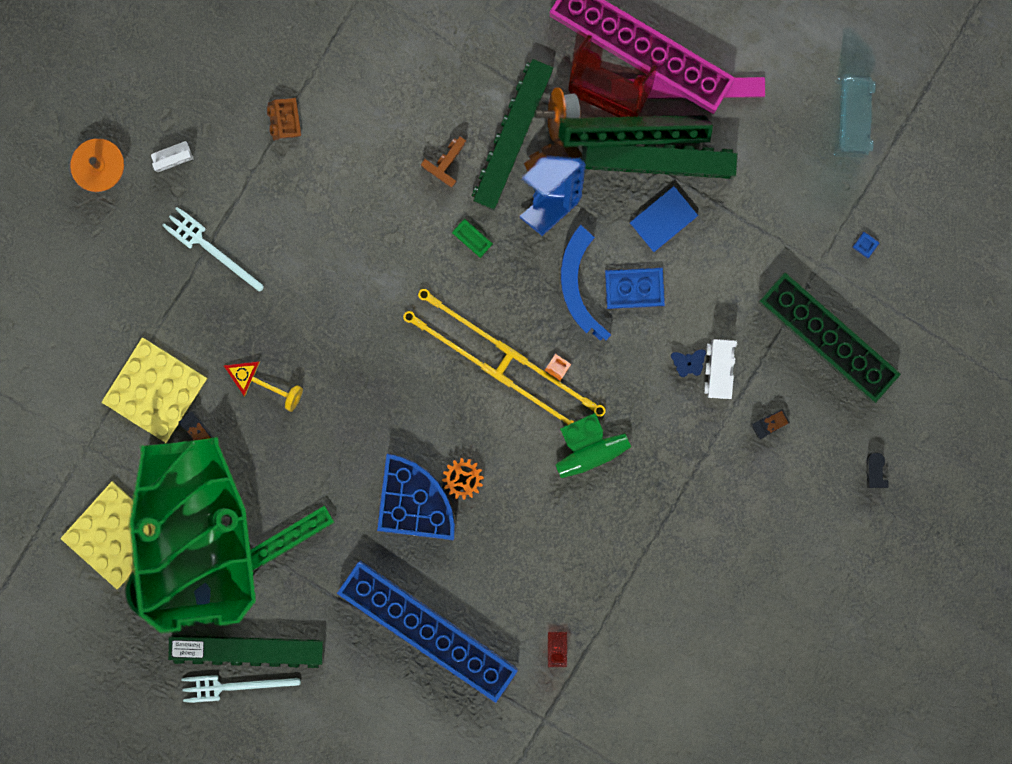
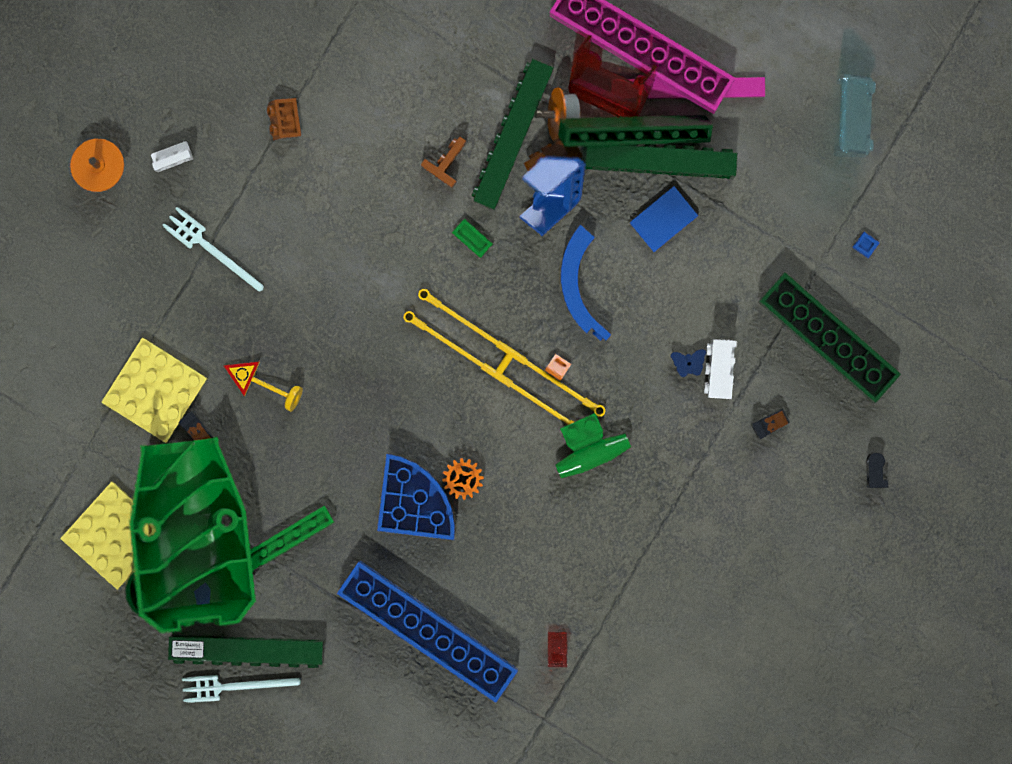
blue tile [605,268,665,309] -> none

